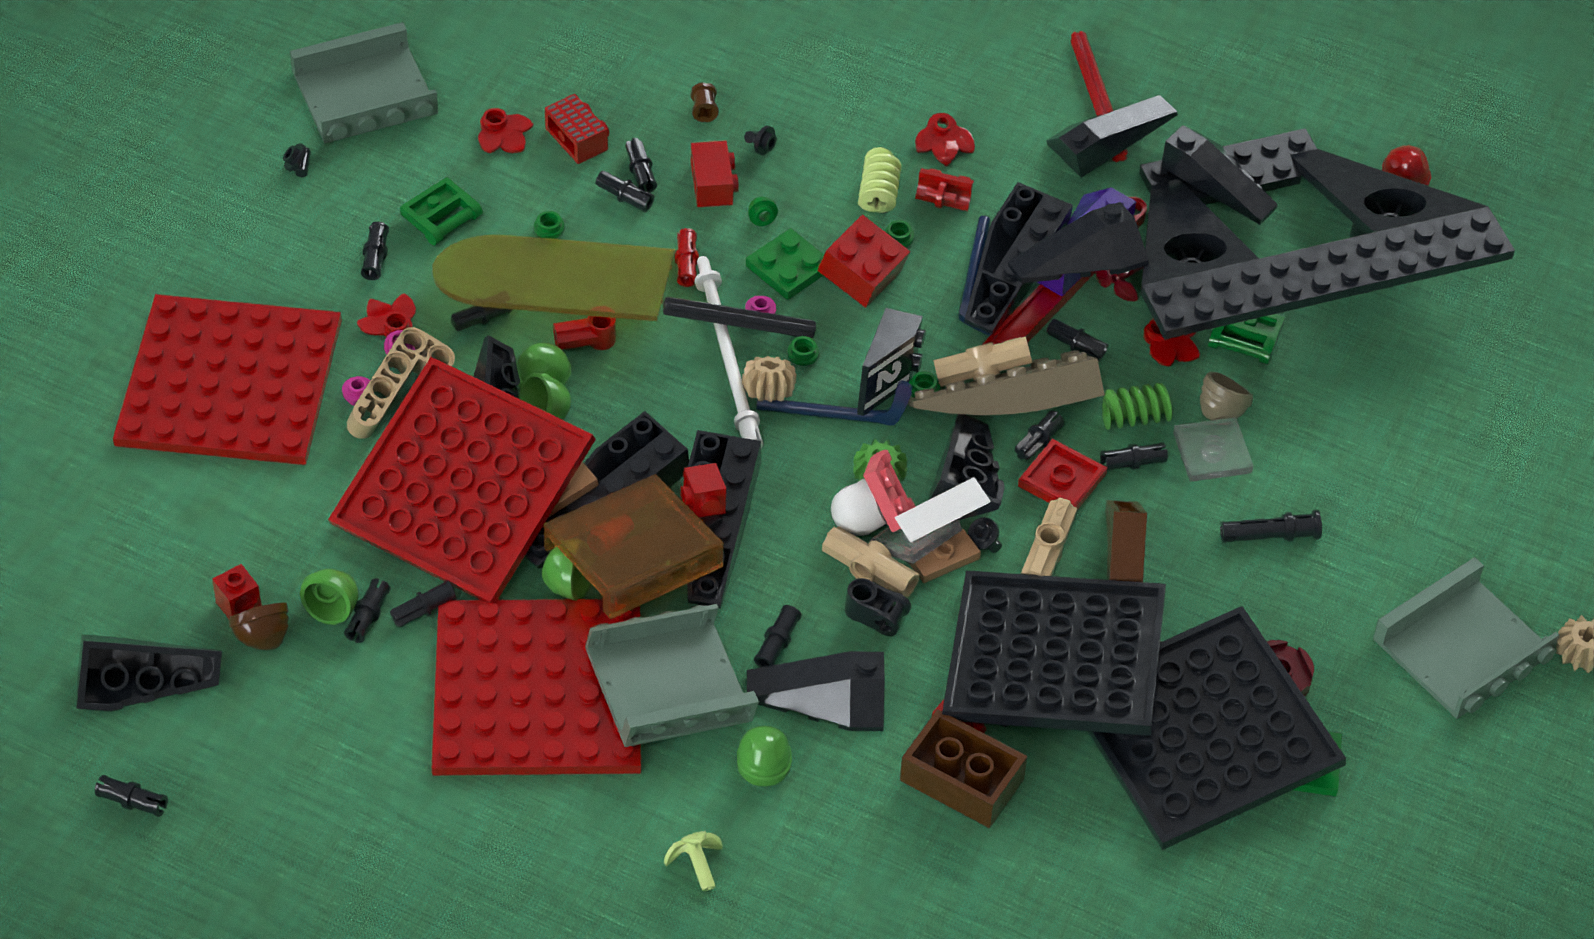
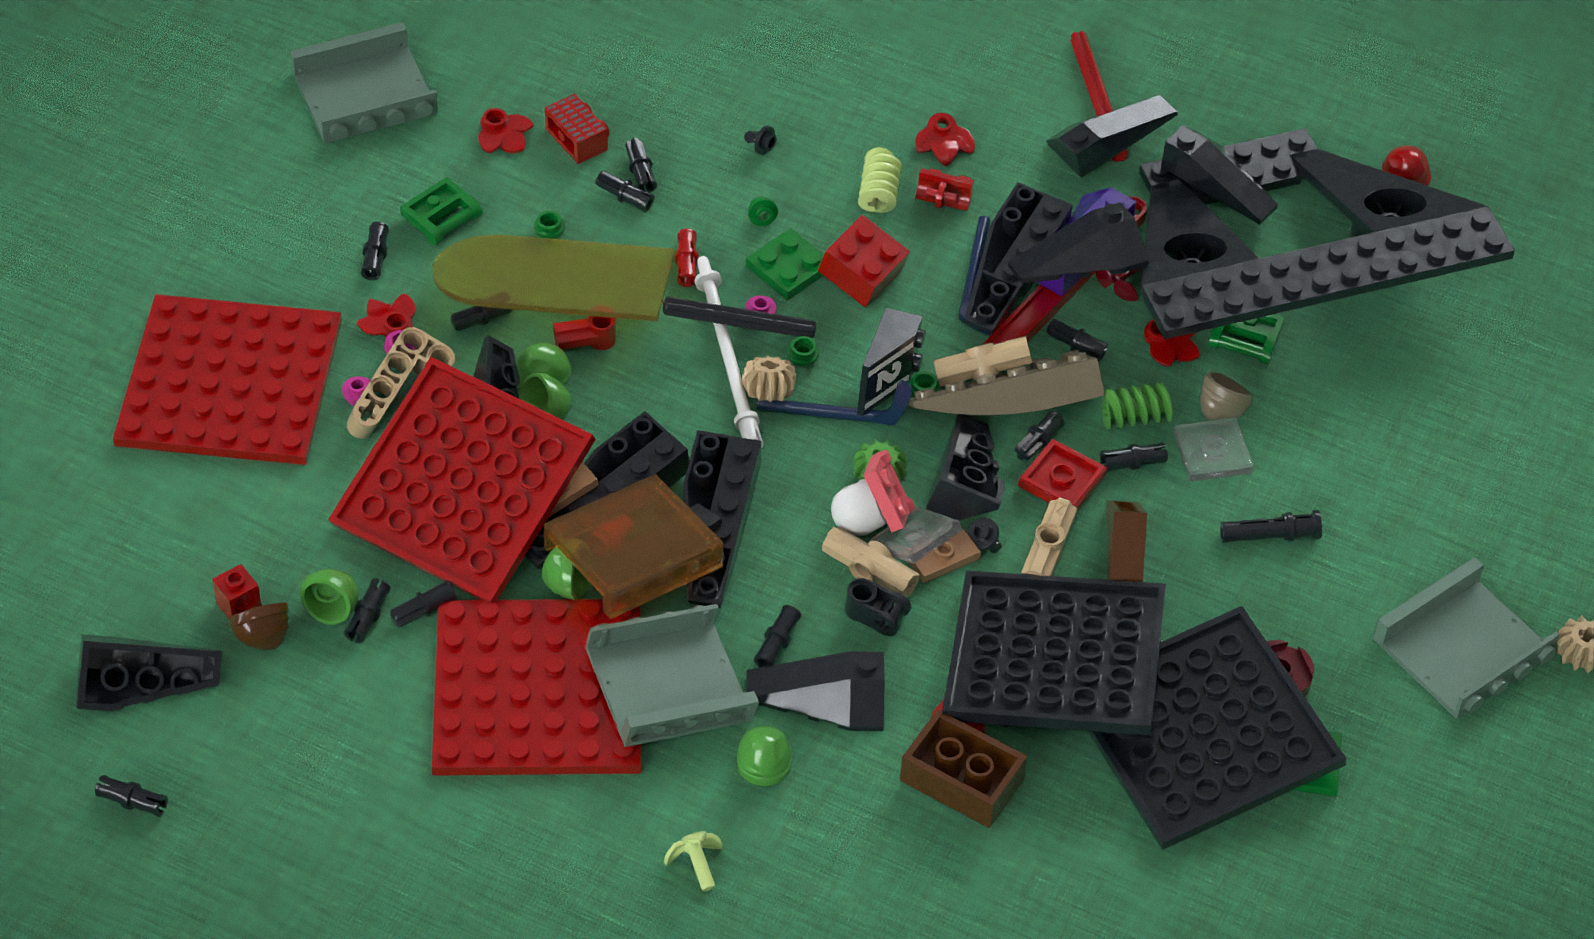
black plate [283,143,311,177] -> none
red brick [681,463,727,518] -> none
reddish brown bush [690,82,719,122] -> none
red brick [690,140,739,207] -> none
green plate [885,220,914,248] -> none
white sticker [894,477,991,542] -> none

